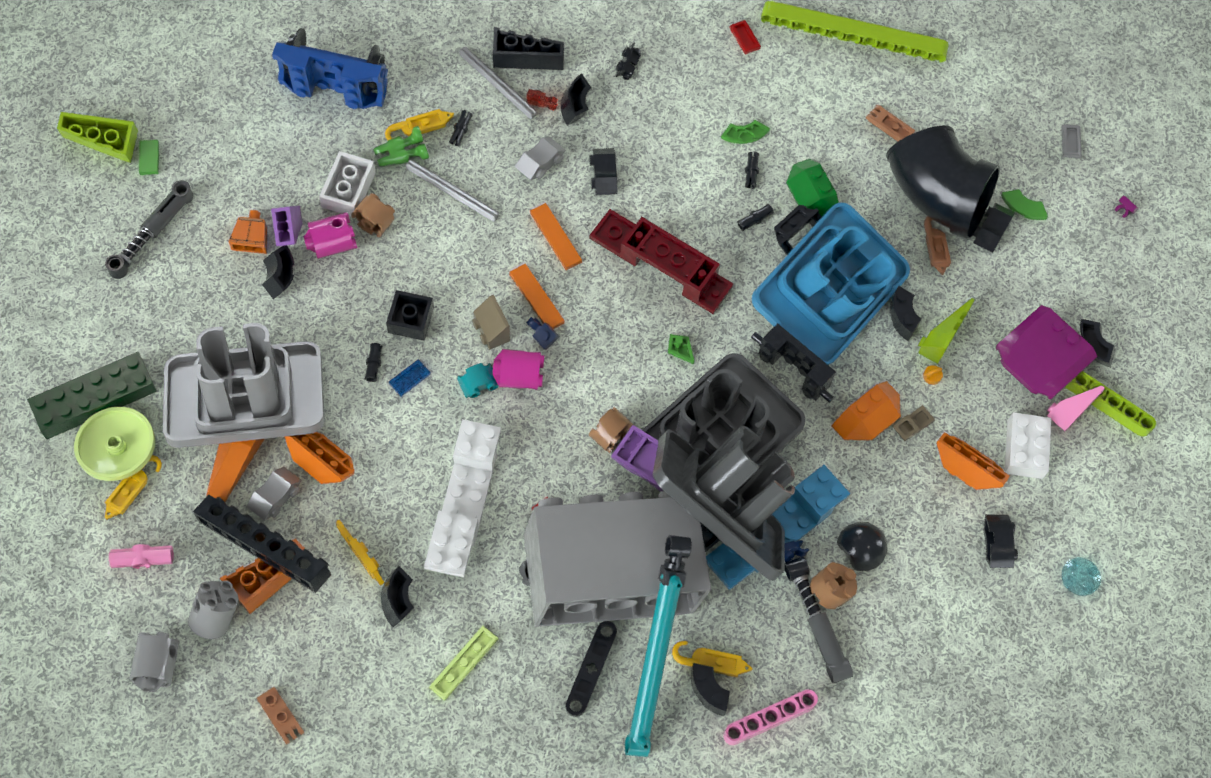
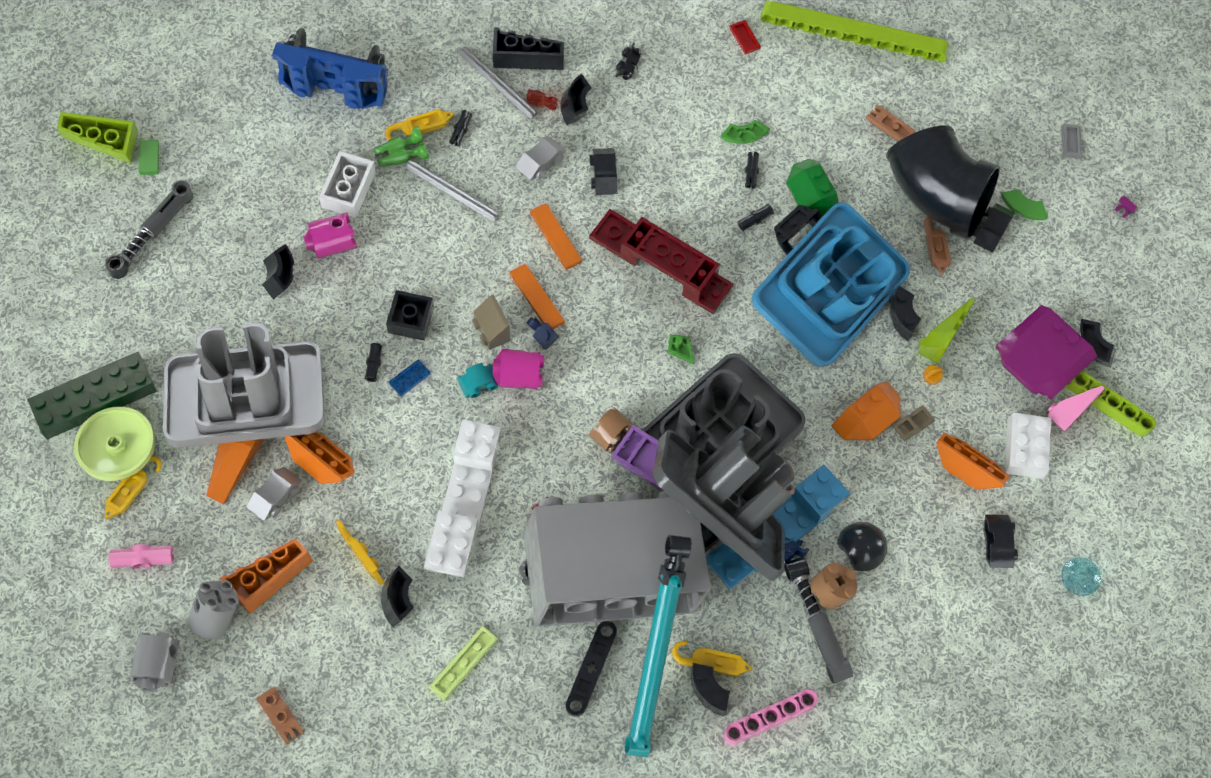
black brick [193,495,332,593] -> none
orange torso [229,210,267,254] -> none
medium lavender slope [271,206,303,246] -> none
medium nougat brick [351,193,395,237] -> none
black brick [751,323,836,403] -> none

